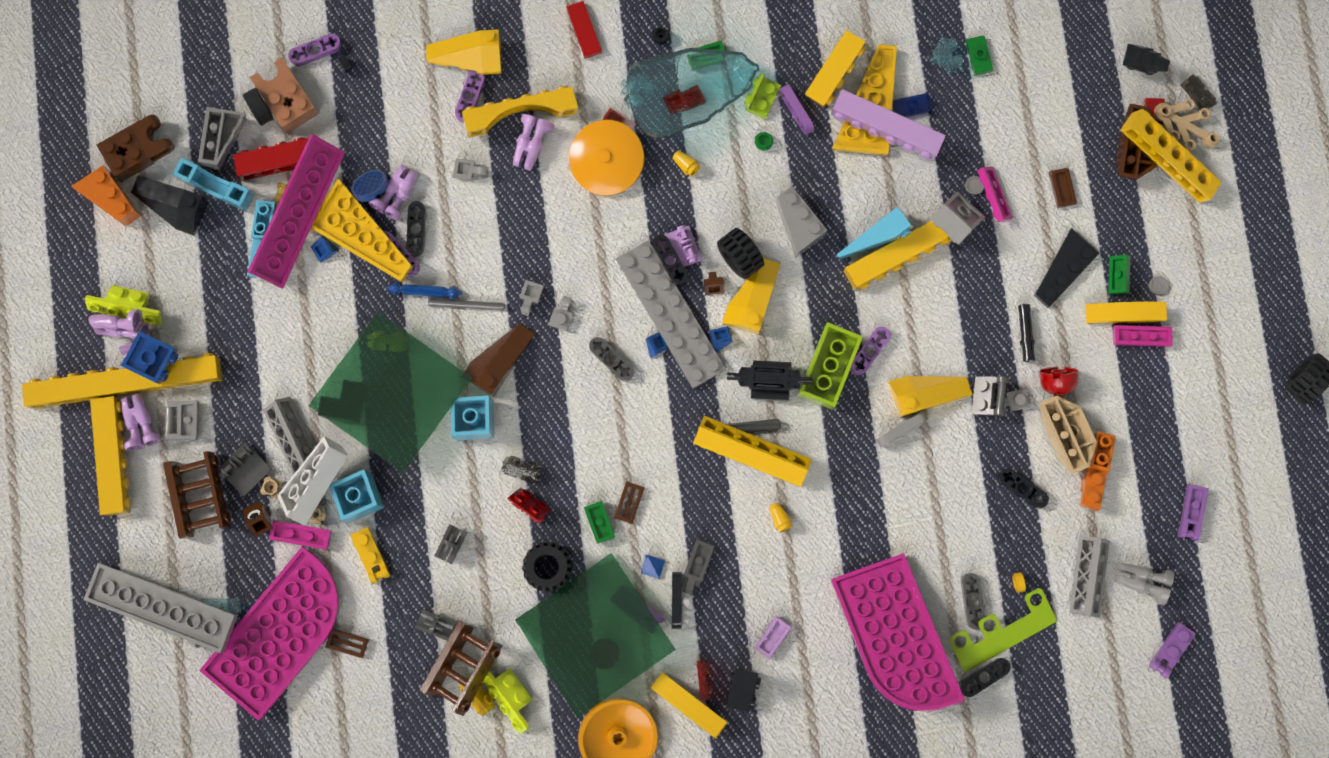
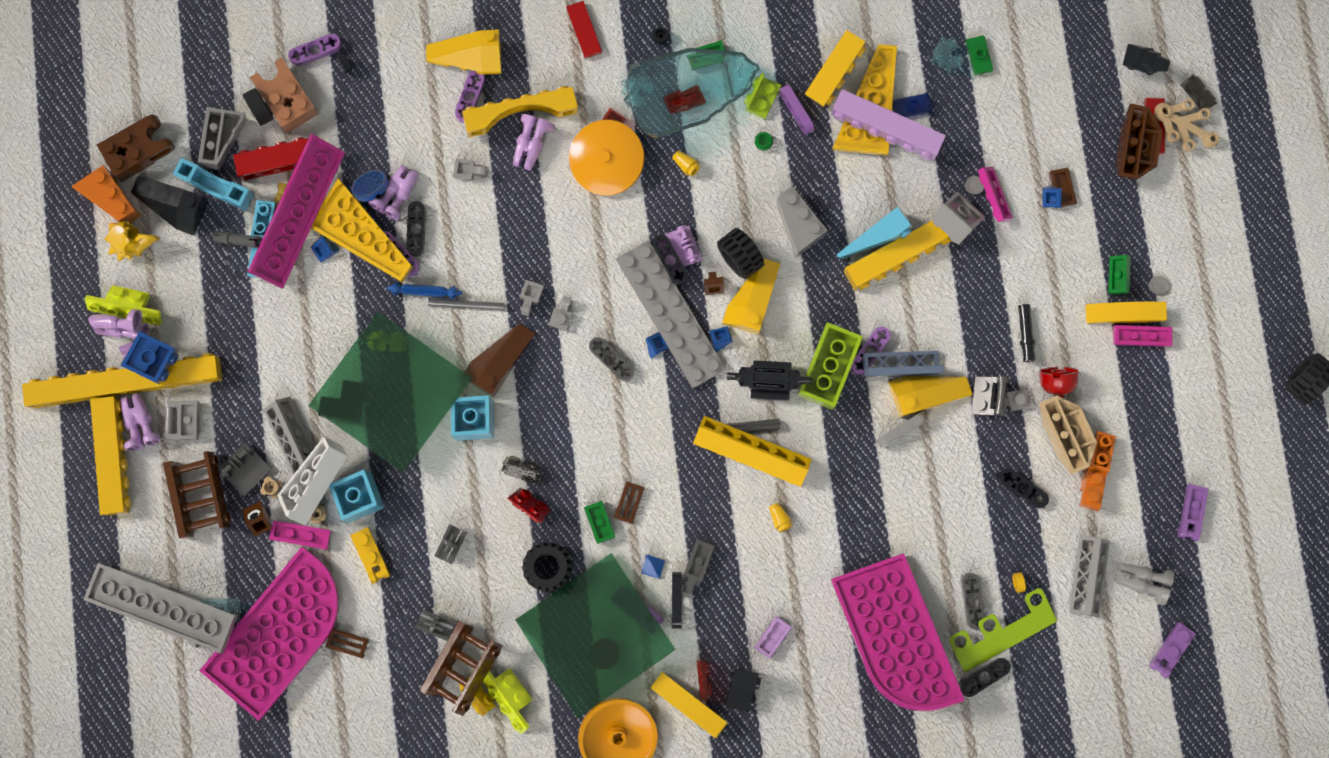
black wing [1034,228,1099,308] -> none
yellow brick [1121,109,1222,203] -> none
none -> yellow head [104,221,160,262]
none -> dark grey pin [213,231,262,248]
none -> sand blue fence [863,351,944,377]
none -> blue slope [1042,186,1062,208]

